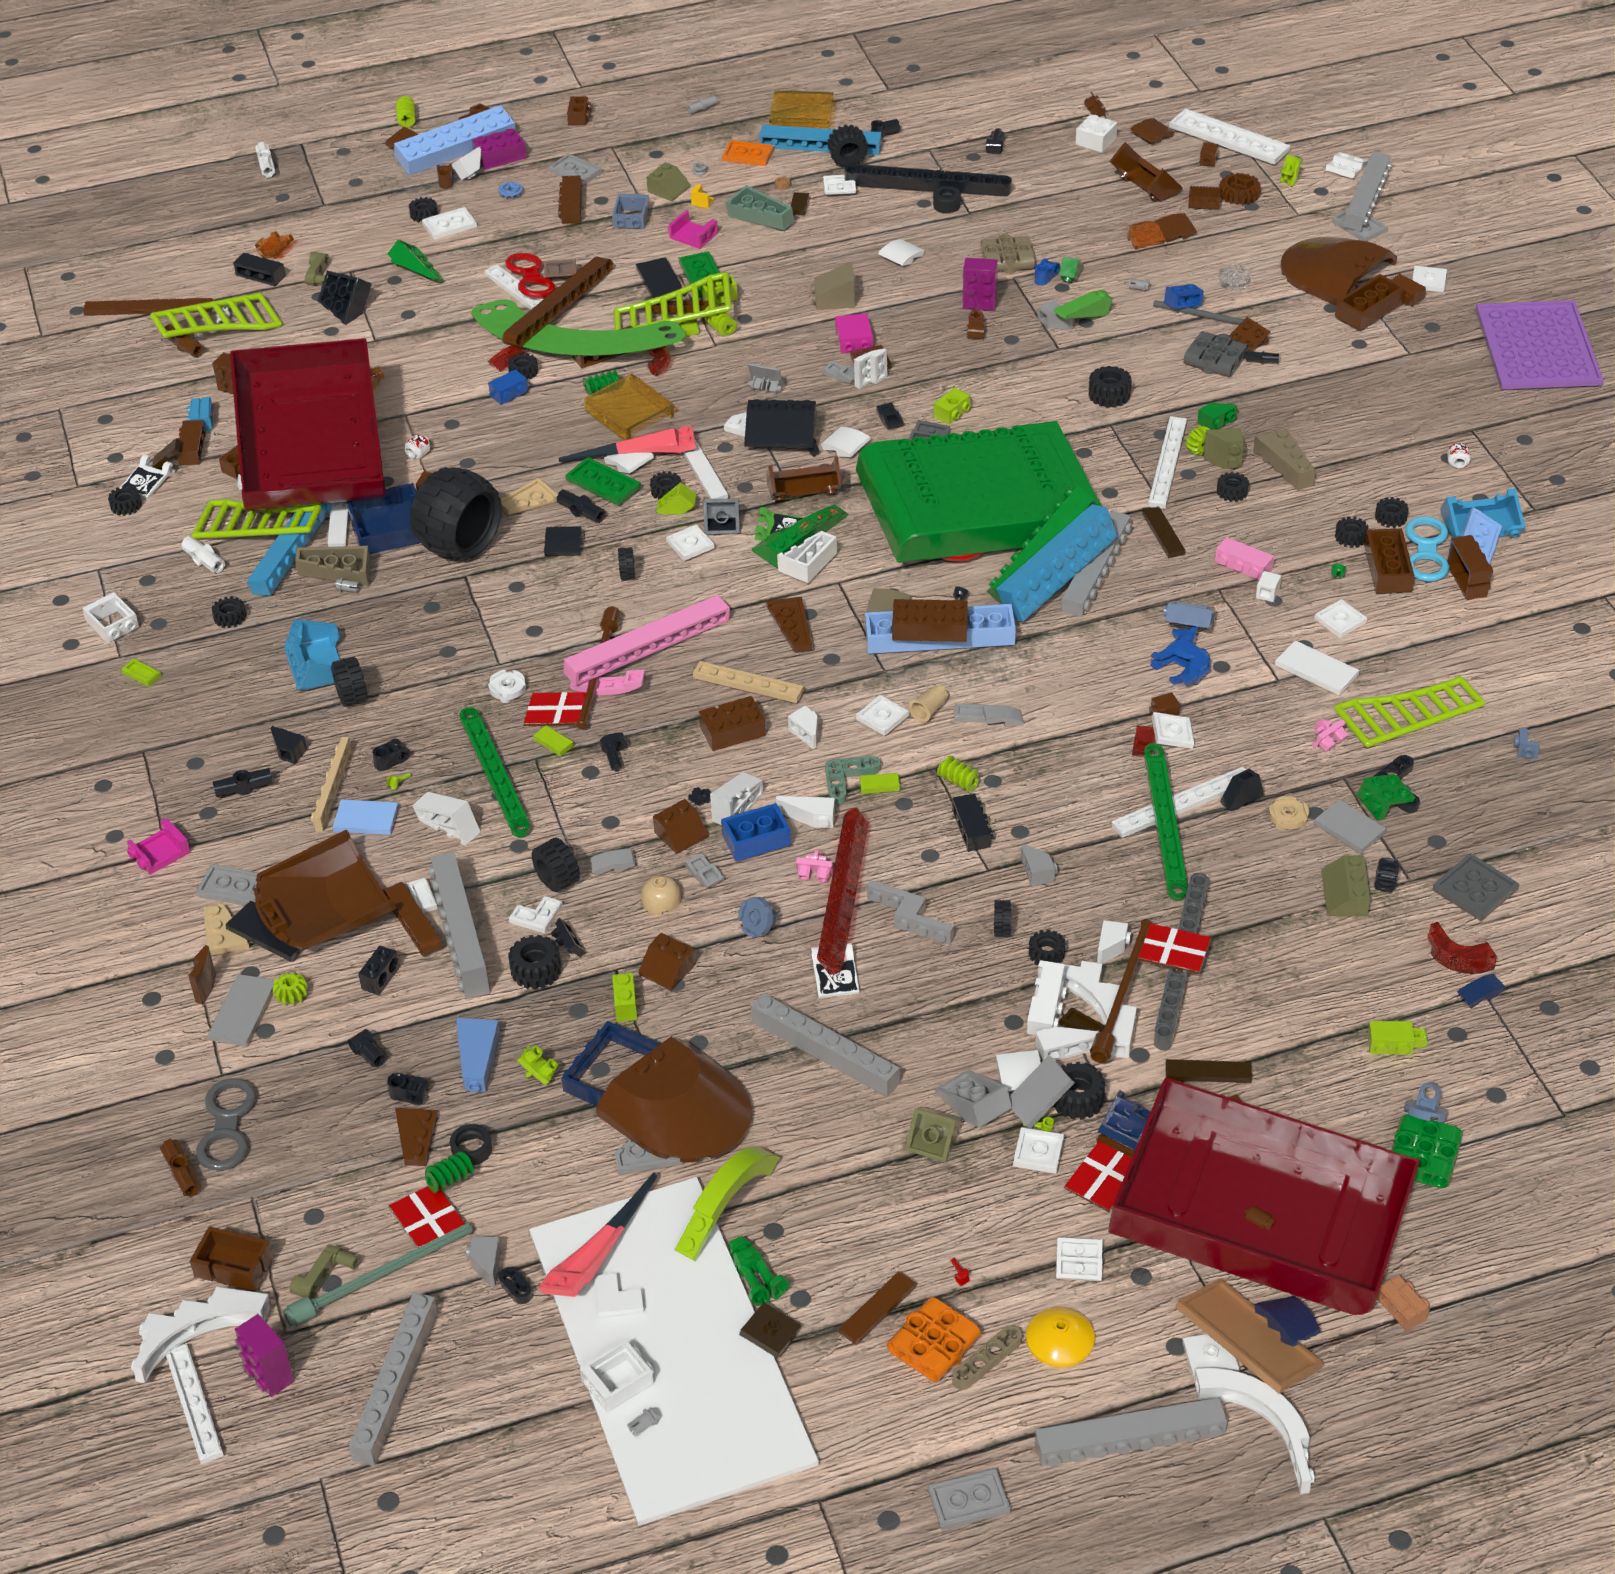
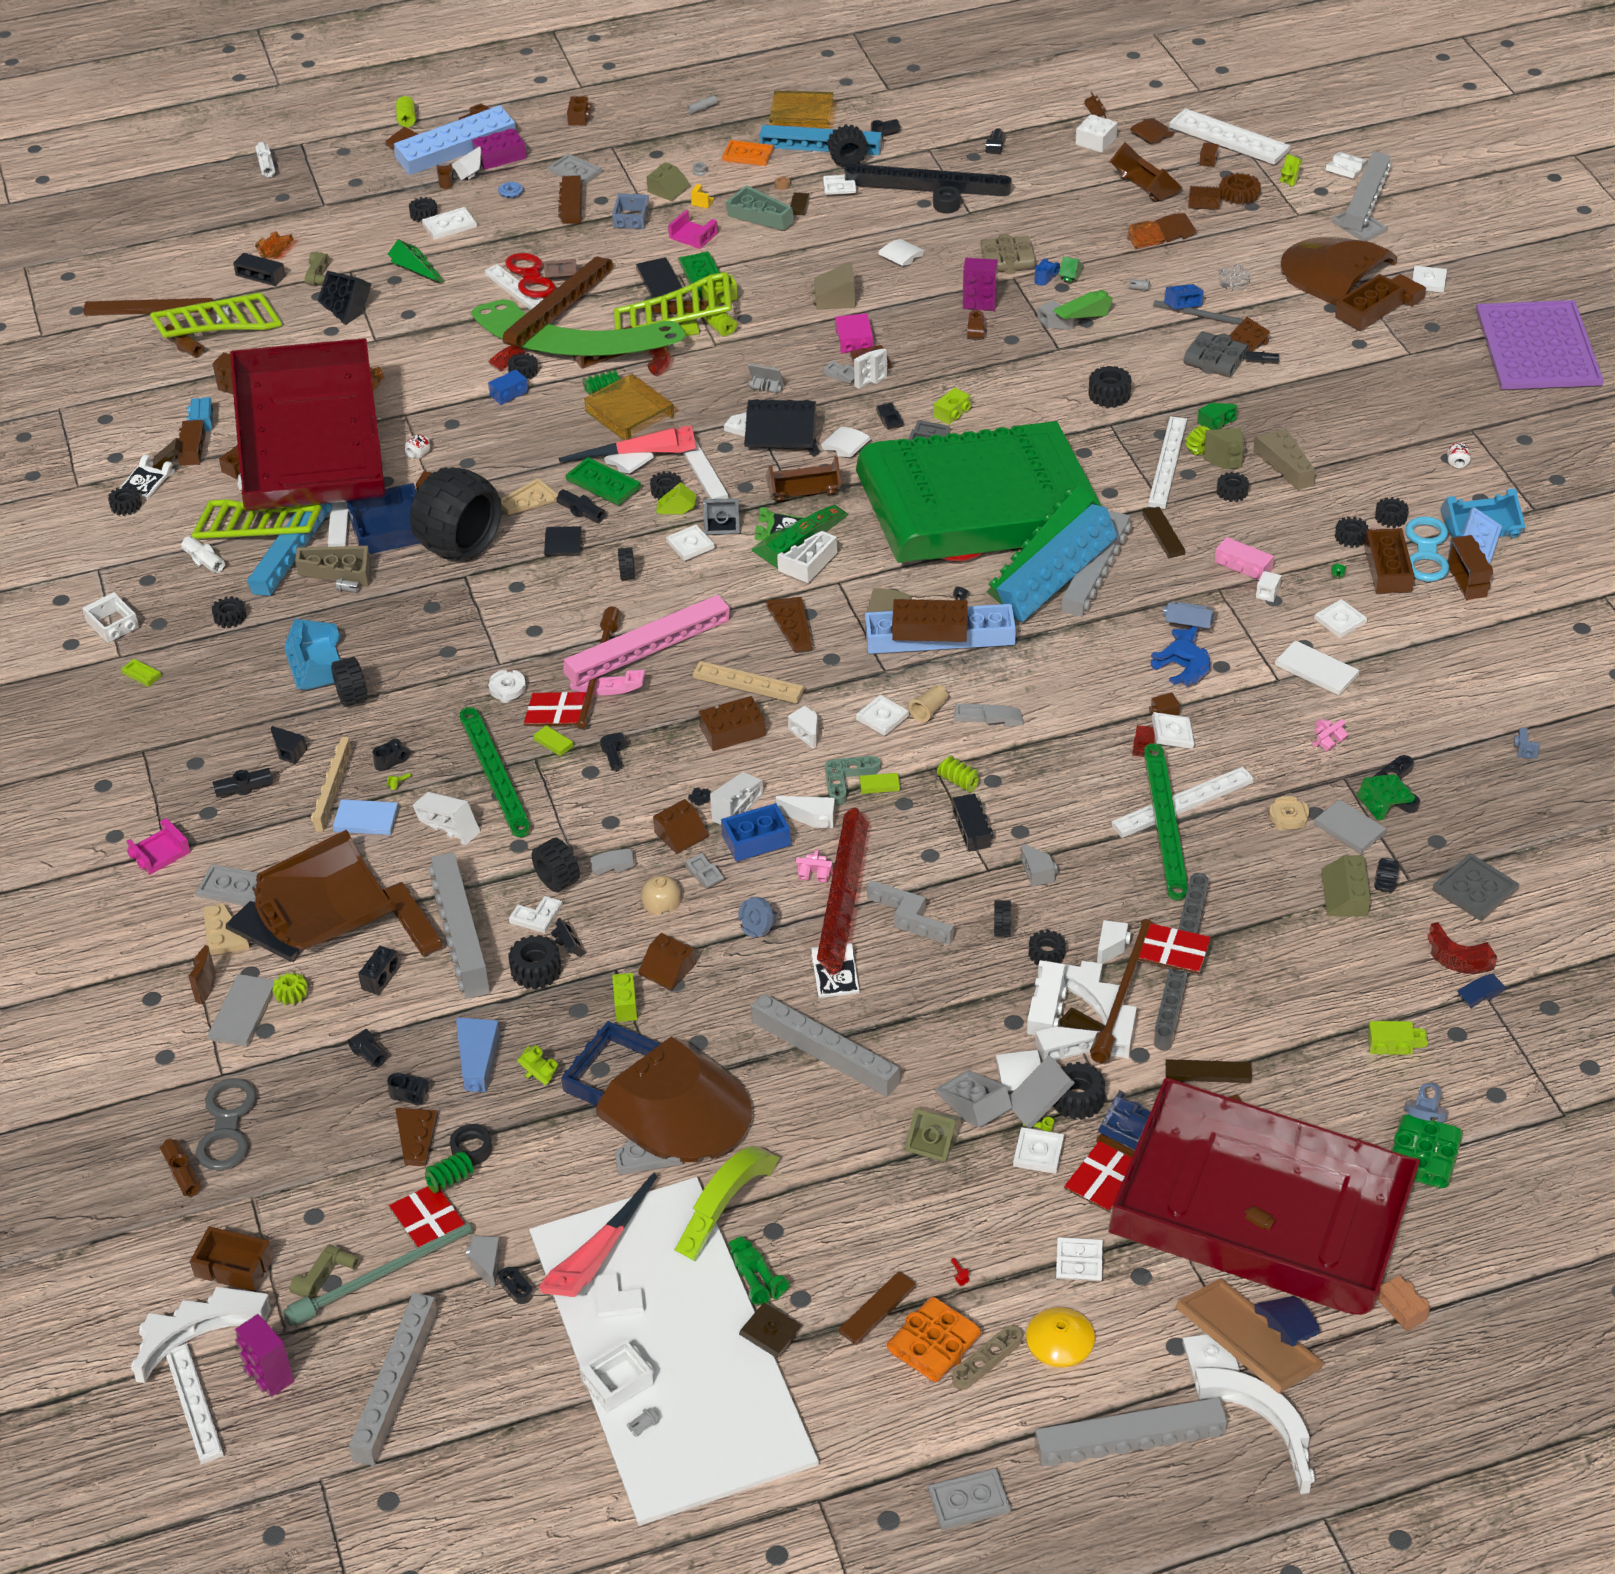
white tile [407,877,438,913] -> none
black slope [1220,769,1264,811] -> none
lime bar [1334,676,1485,748] -> none

